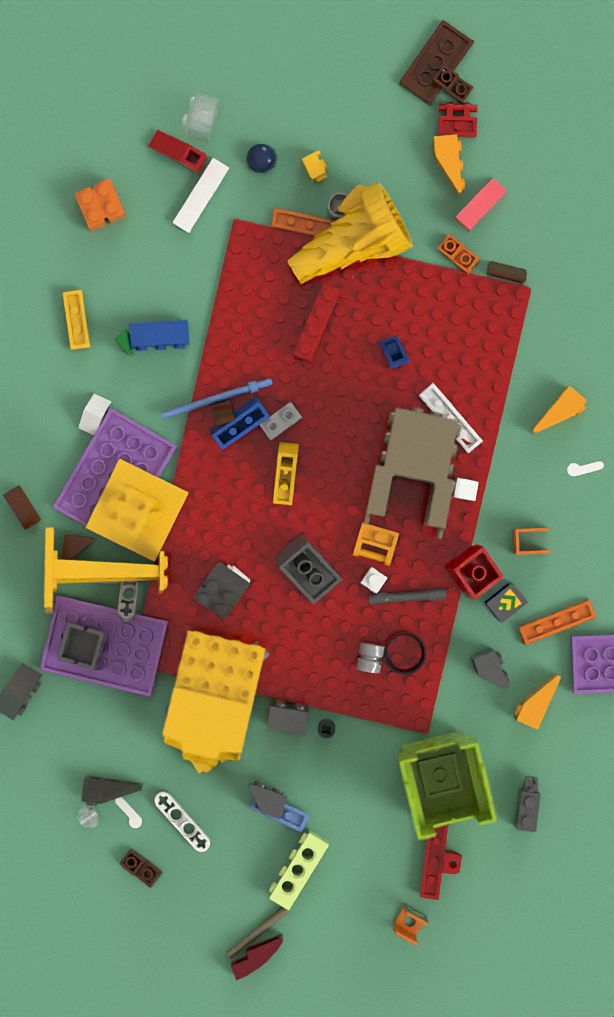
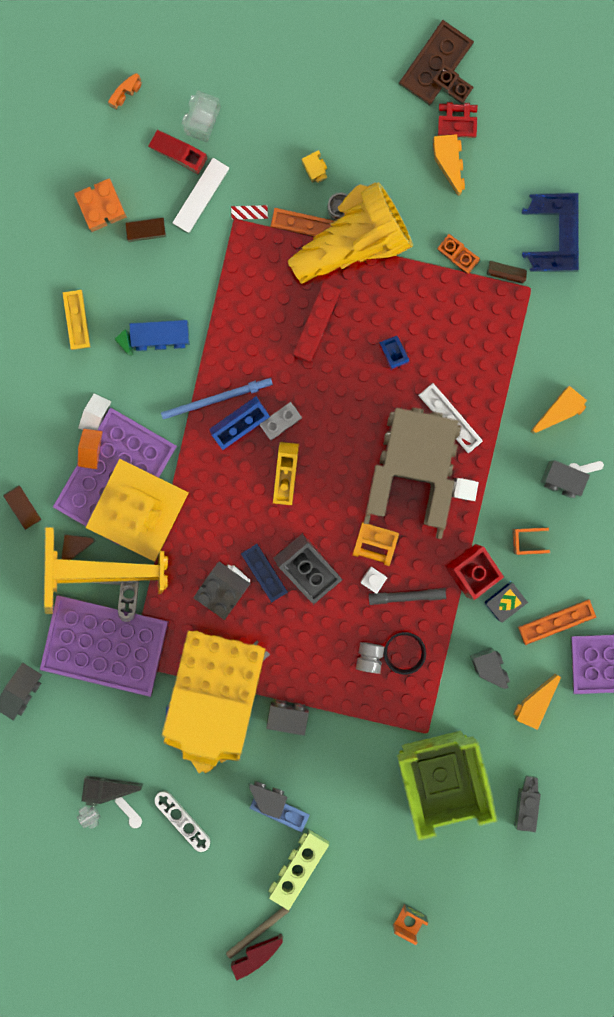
dark grey piece [57,621,109,670] -> none
reddish brown slope [119,848,163,888] -> none
reddish brown slope [211,399,235,426] -> none
dark blue hair [246,144,277,173] -> none
black bush [318,719,335,738] -> none
red plate [420,824,462,900] -> none
coral slope [455,178,507,232] -> none
none -> orange slope [78,429,103,469]
none -> orange slope [108,73,142,110]
none -> reddish brown slope [126,218,166,242]
none -> sticker [231,205,268,220]
none -> dark blue plate [241,544,288,603]
none -> clear blue wedge [522,193,579,272]
none -> dark grey brick [541,460,590,498]

